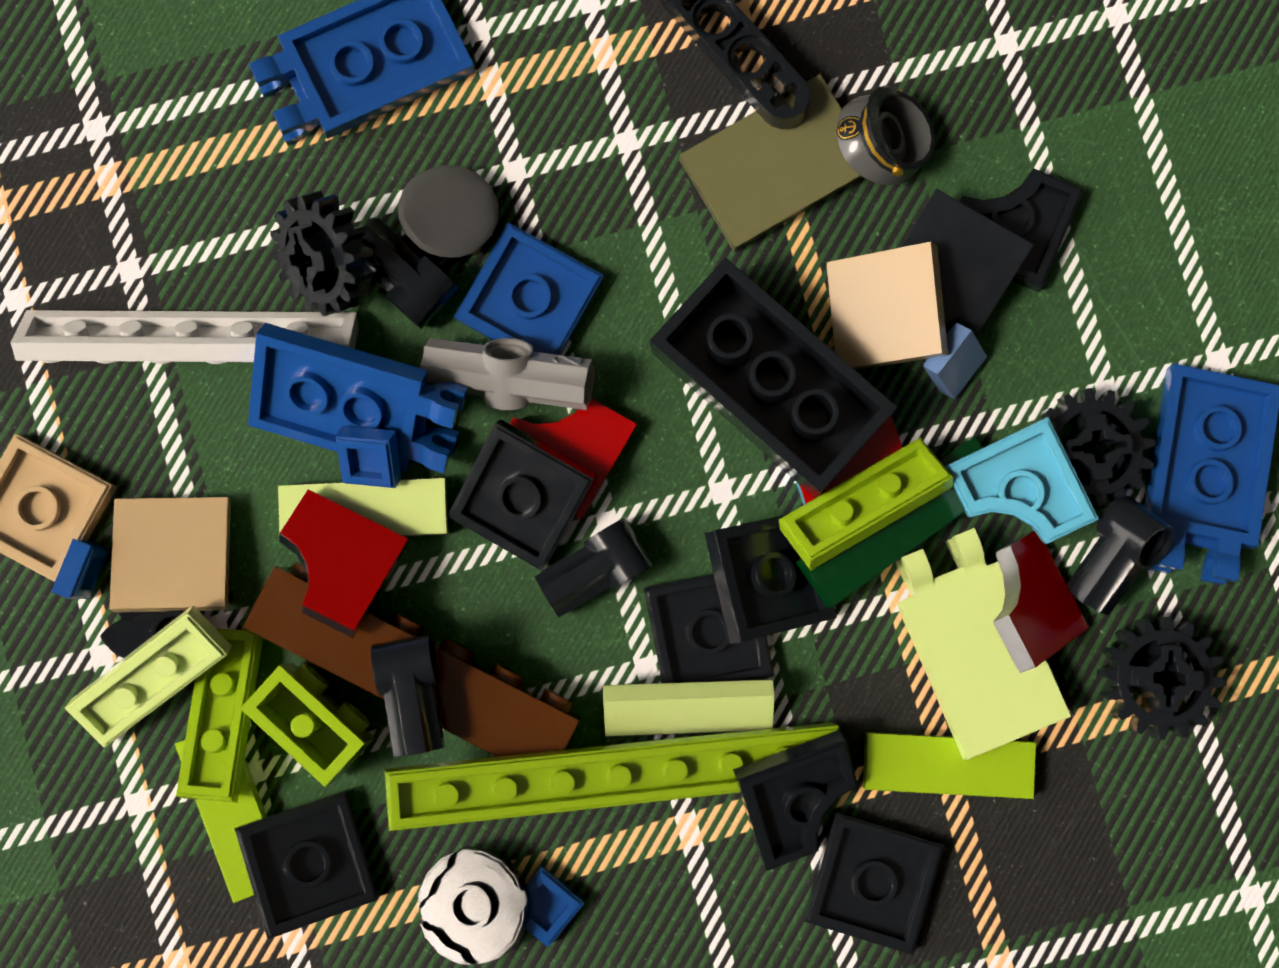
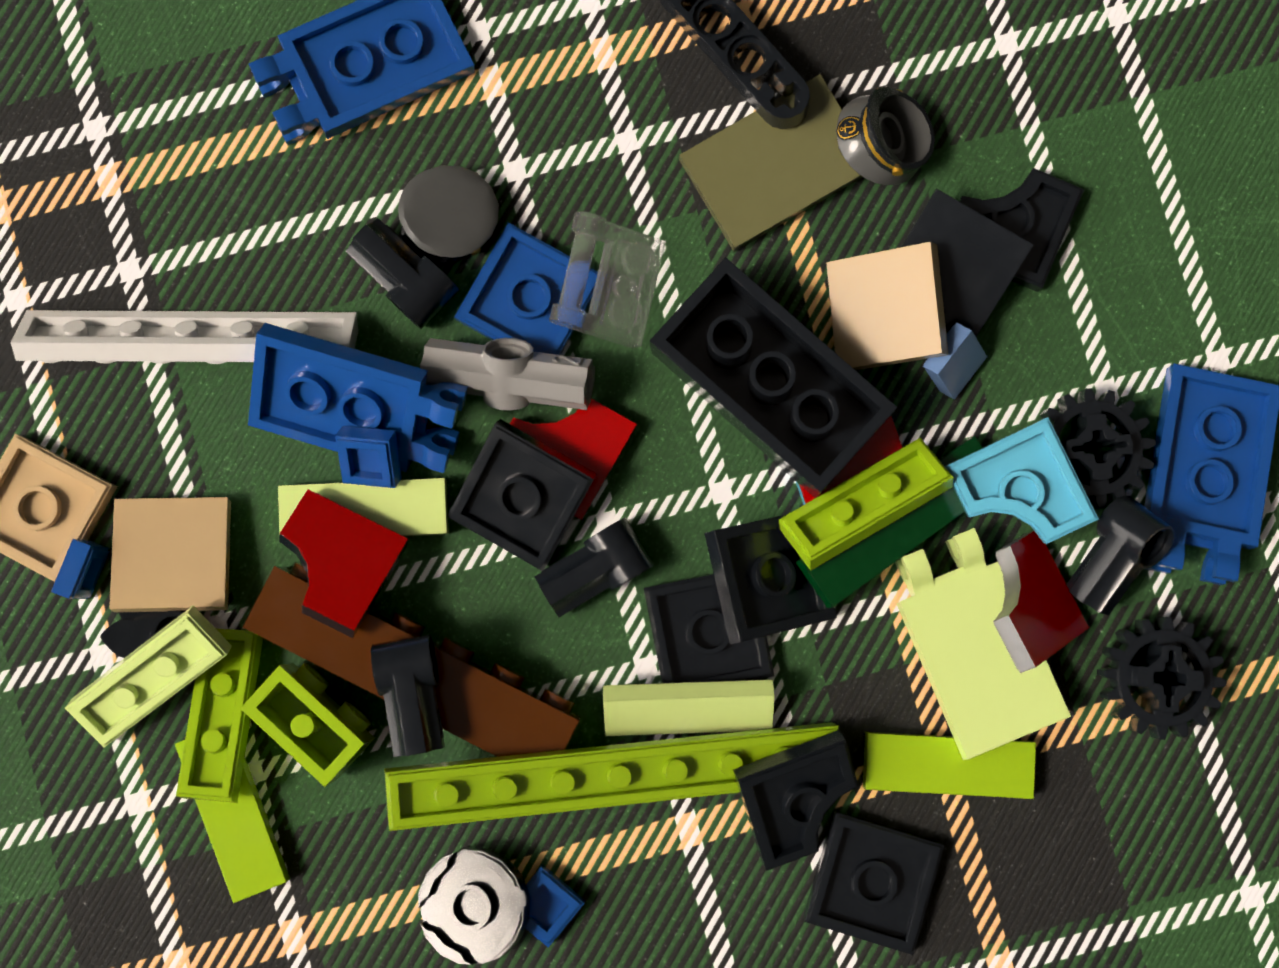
black tile [234,791,379,939] -> none
black gear [270,191,374,316] -> none
none -> clear plate [549,211,666,348]

